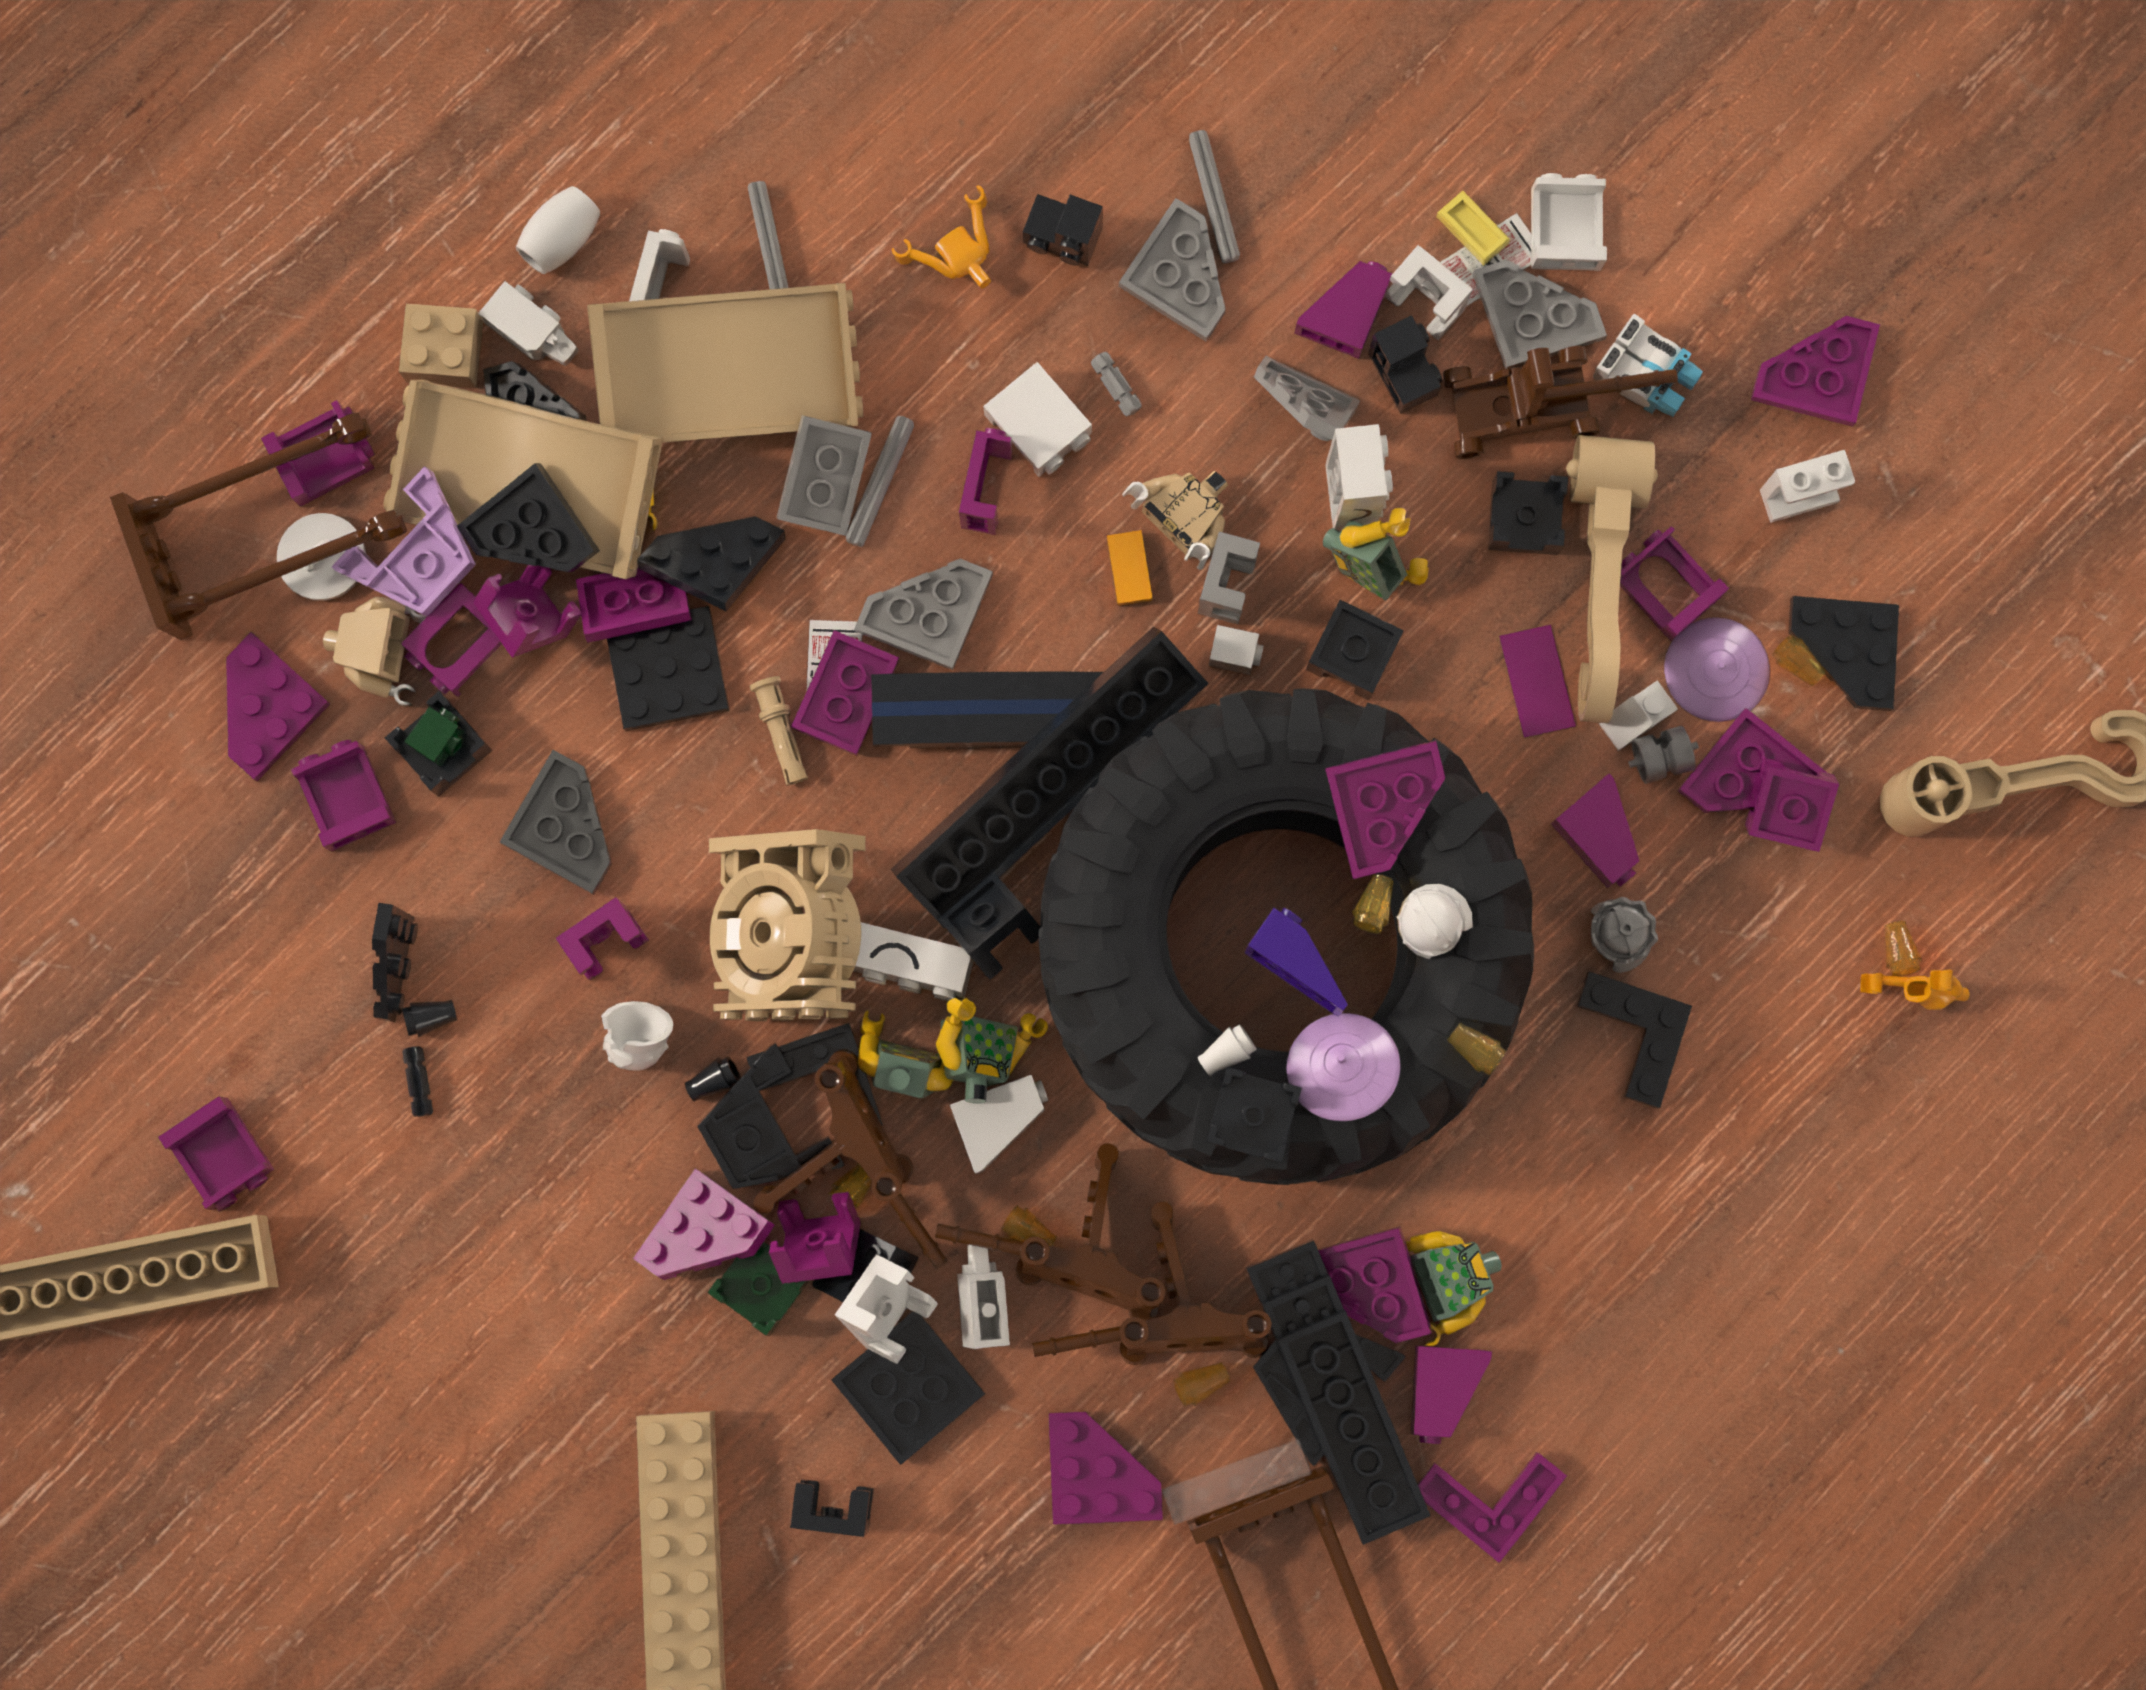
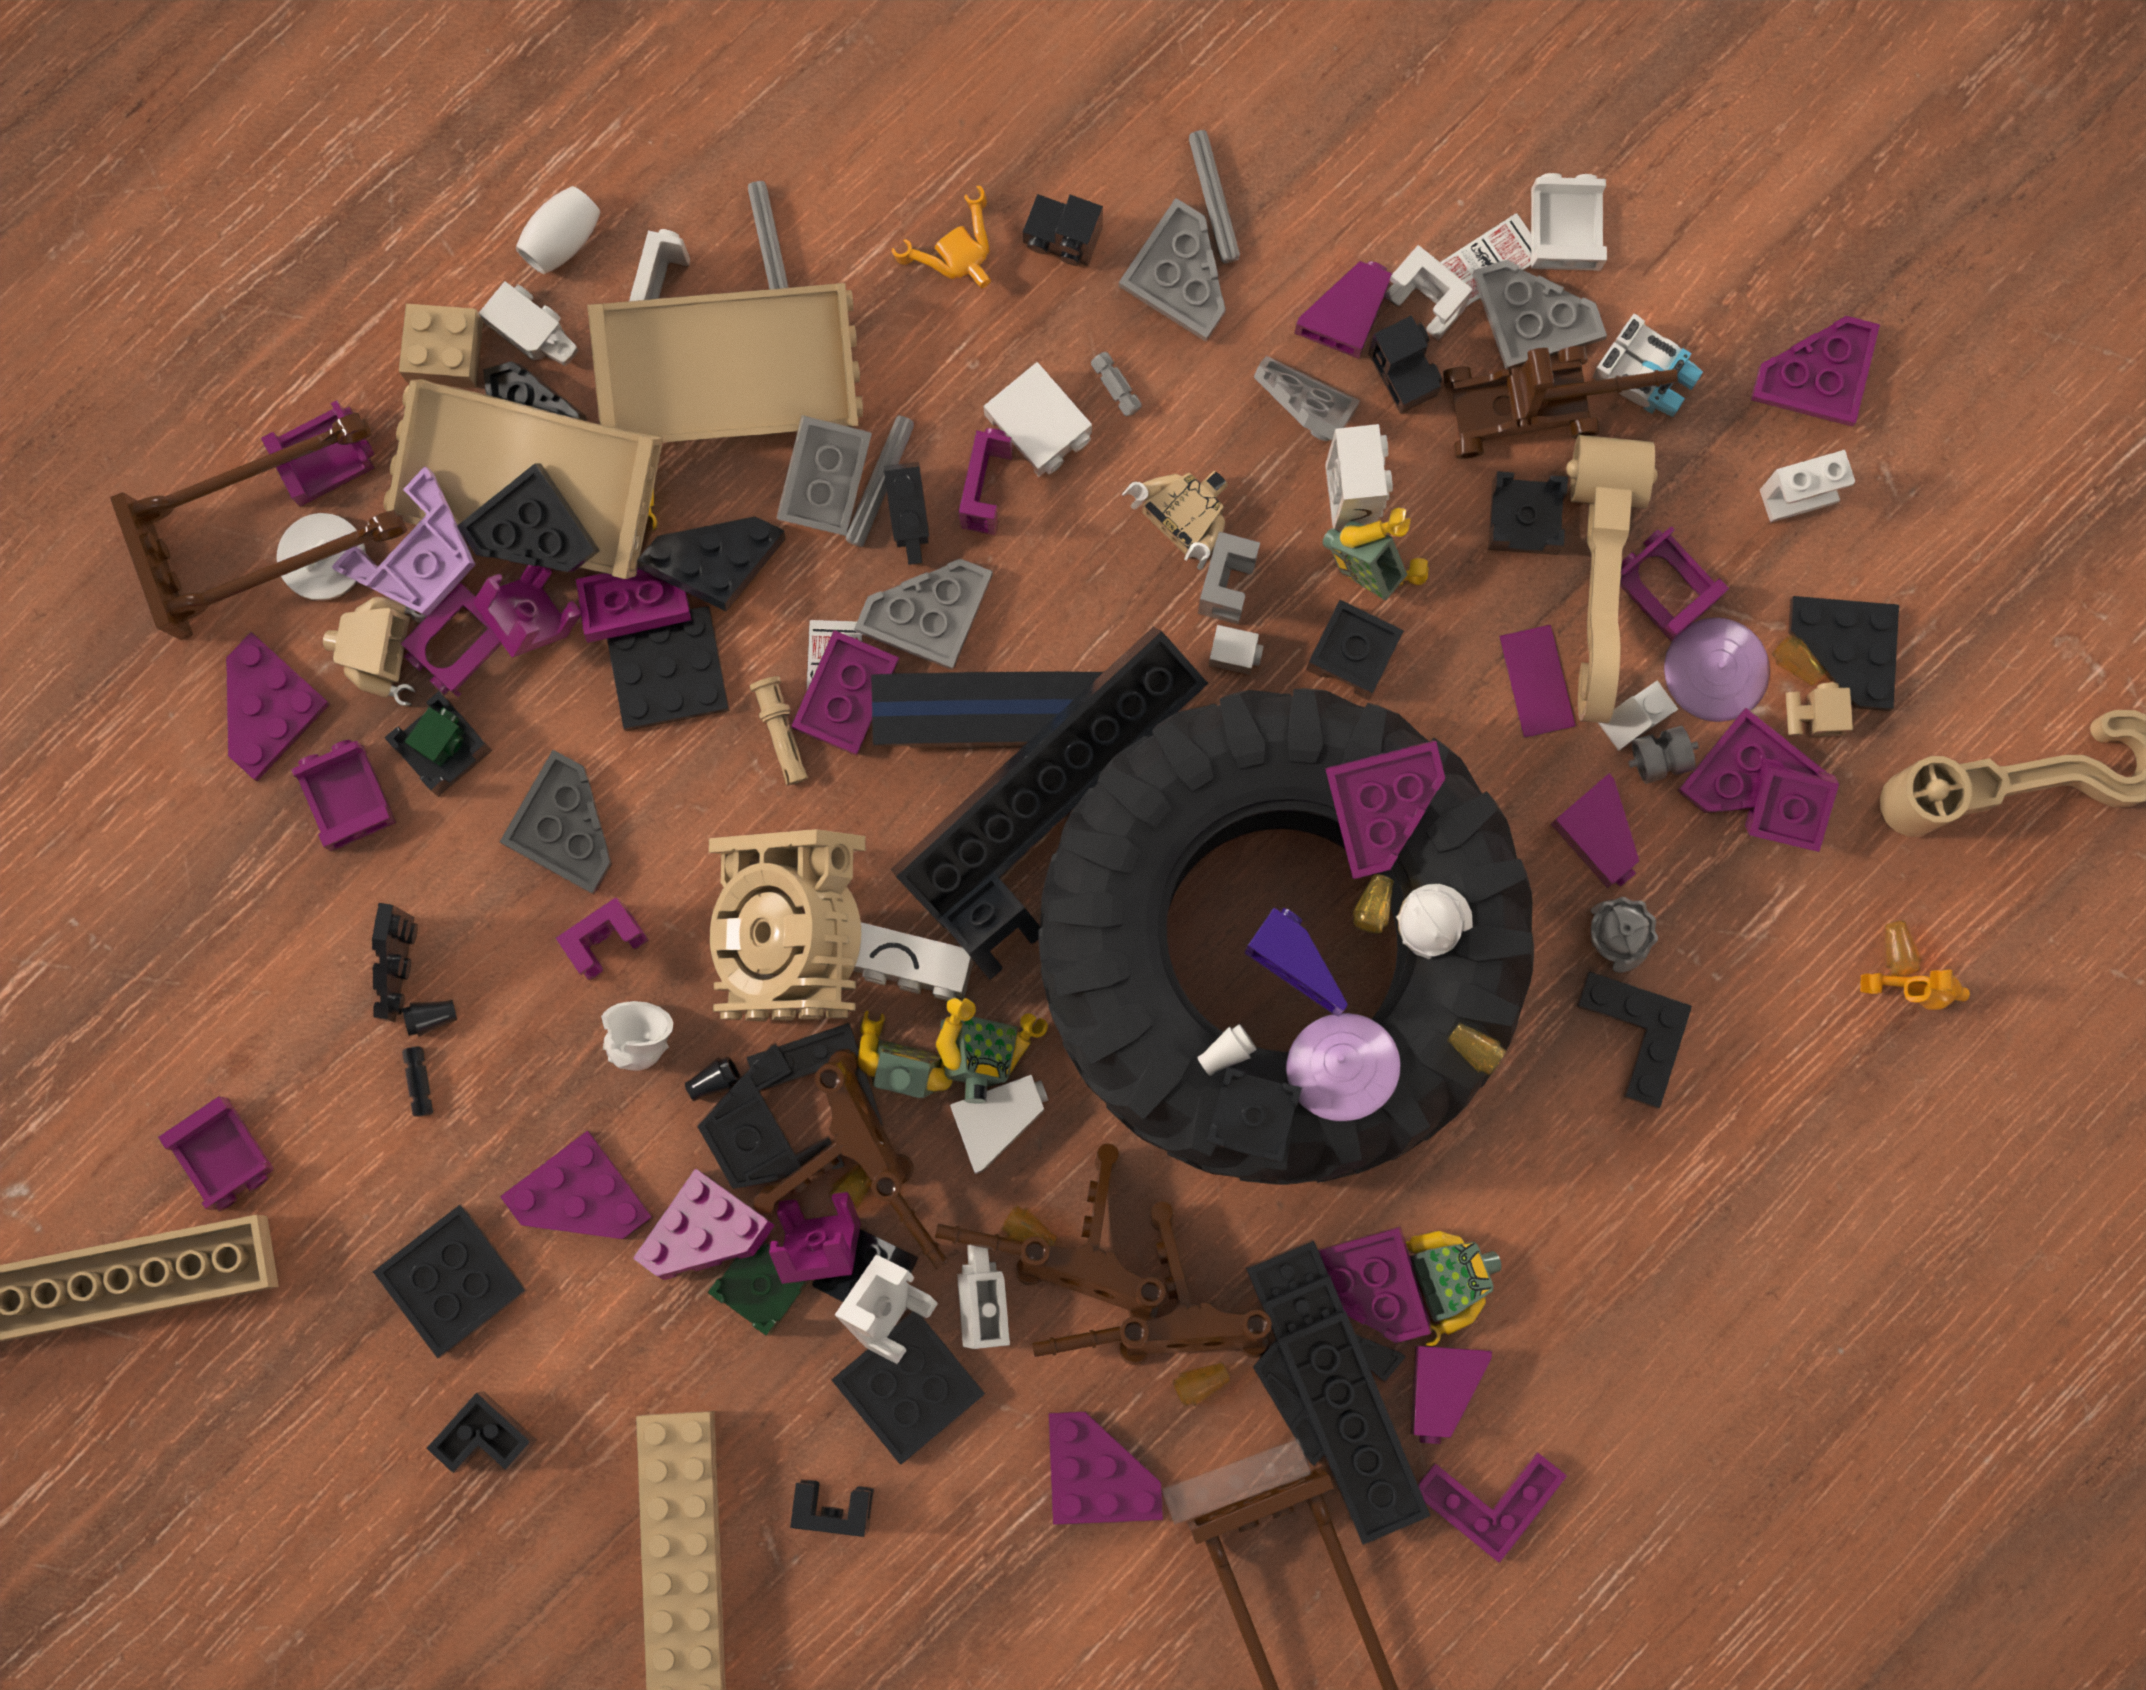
light orange tile [1107,530,1153,606] -> none
light yellow tile [1437,191,1510,266] -> none
none -> black plate [373,1204,527,1358]
none -> black brick [426,1391,537,1473]
none -> magenta plate [500,1131,653,1239]
none -> black hinge [884,462,929,565]
none -> tan brick [1785,683,1853,737]

